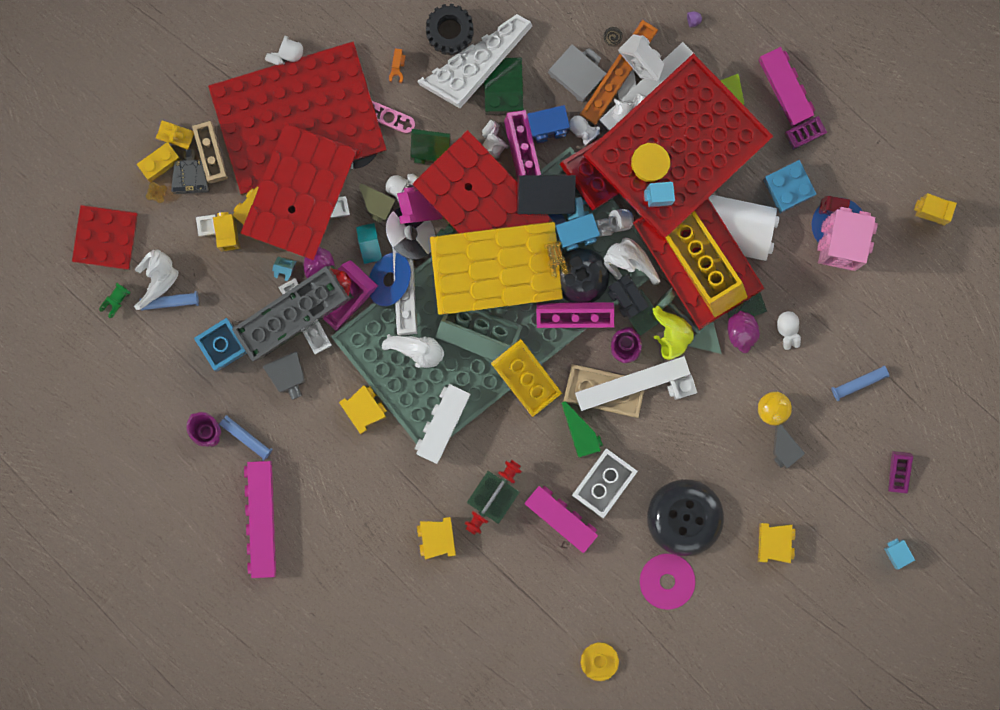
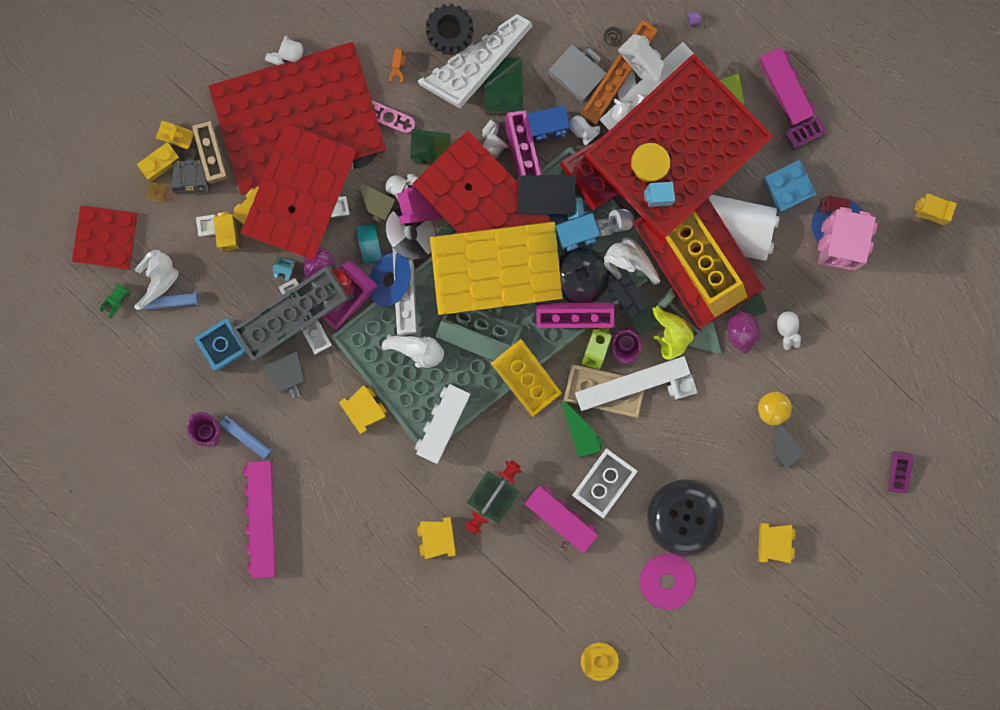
clear yellow piece [544,241,568,278] -> none
medium blue pin [831,366,889,402] -> none
medium azure brick [884,538,915,569] -> none
none -> lime torso [581,327,612,370]

